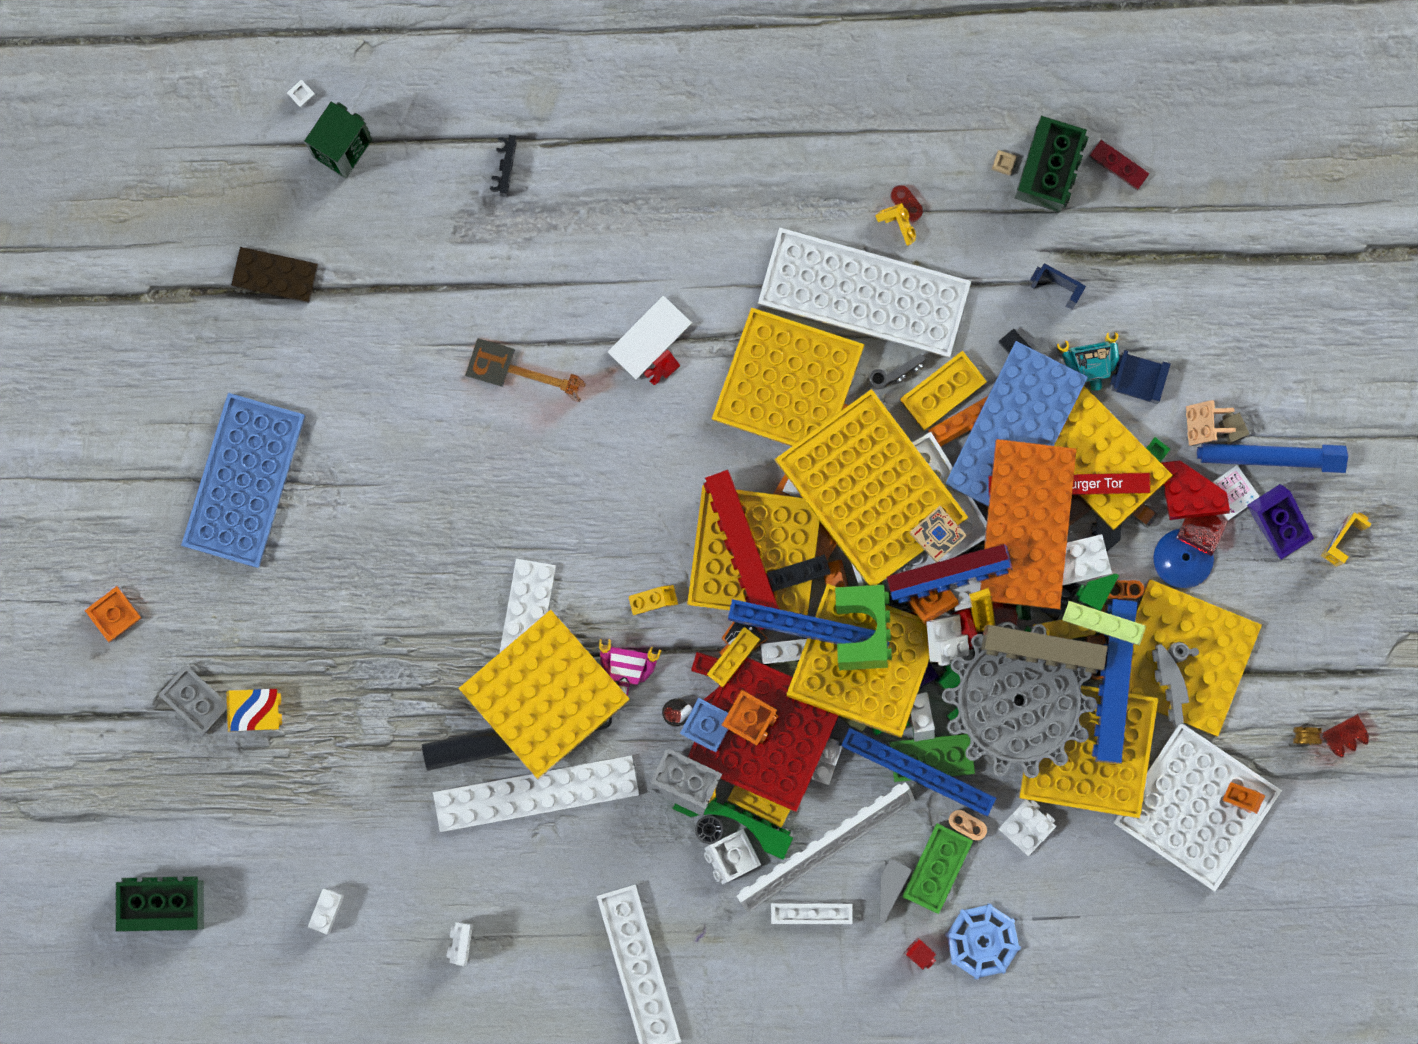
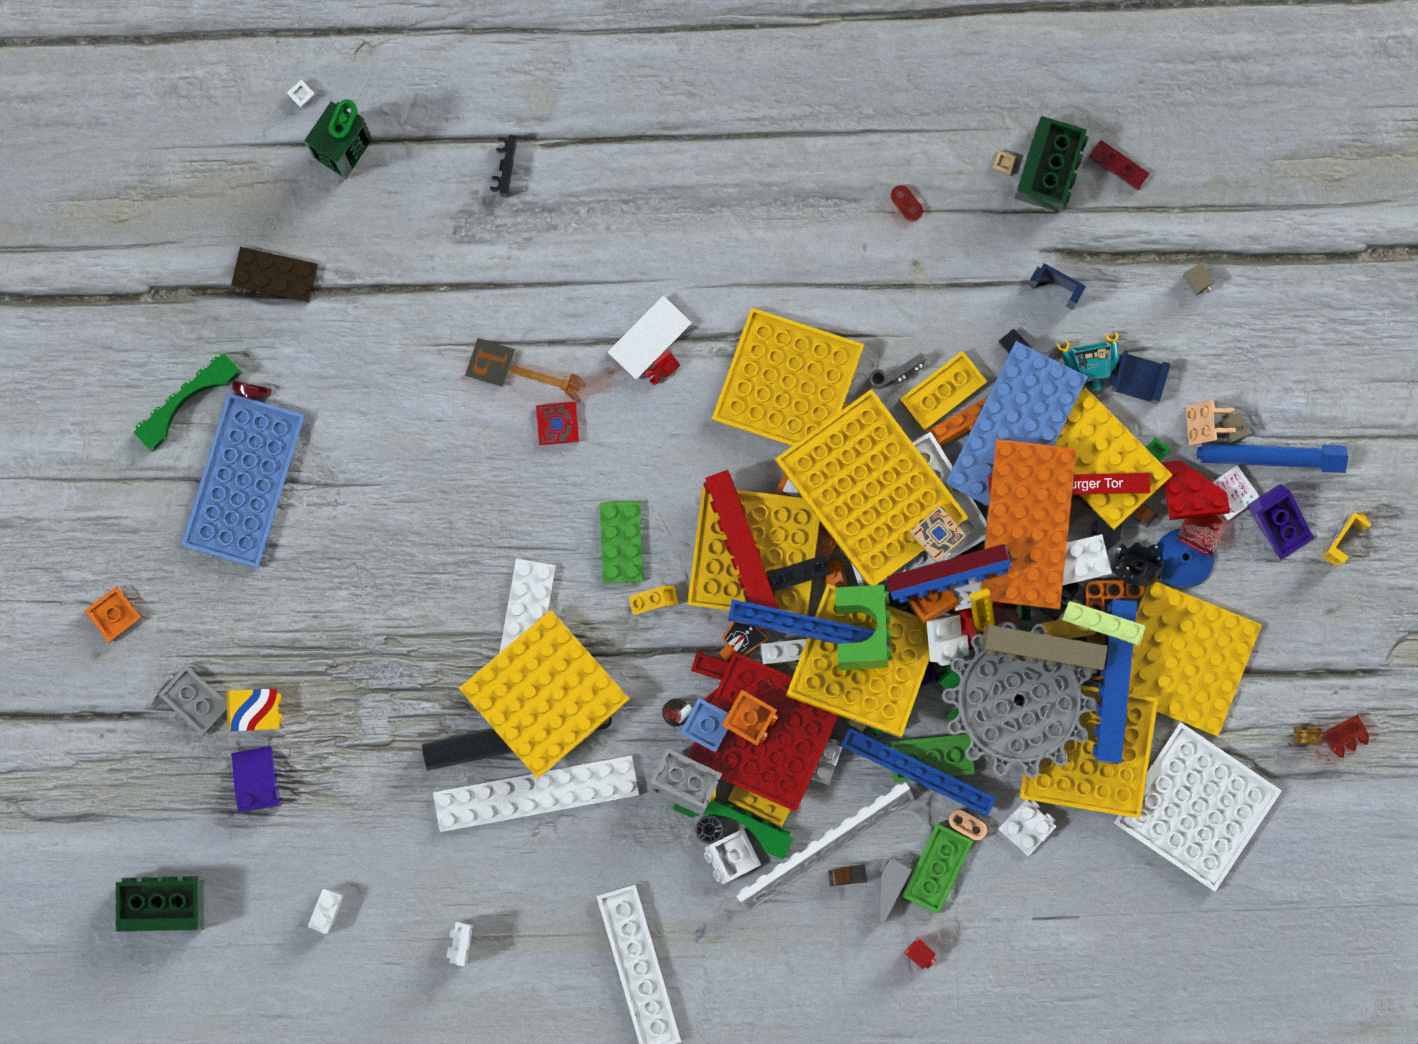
torso [599,639,661,696] -> none
yellow plate [707,627,760,687] -> none
white plate [758,227,971,358] -> none
white plate [771,903,852,924] -> none
yellow bracket [875,203,916,246] -> none
white brick [909,693,935,742] -> none
light blue plate [945,903,1021,980] -> none
green slope [1076,573,1119,611] -> none
light grey slope [1152,644,1189,725] -> none
light grey piece [1167,642,1199,663] -> none
orange slope [1222,782,1265,814] -> none
none -> green arch [134,353,242,452]
none -> dark purple slope [231,746,281,813]
none -> dark red plate [232,381,272,399]
none -> green plate [329,99,358,139]
none -> tile [536,402,579,446]
none -> bright green plate [600,501,643,583]
none -> leg [828,864,867,886]
none -> black plate [1113,543,1165,586]
none -> dark tan brick [1183,262,1215,296]

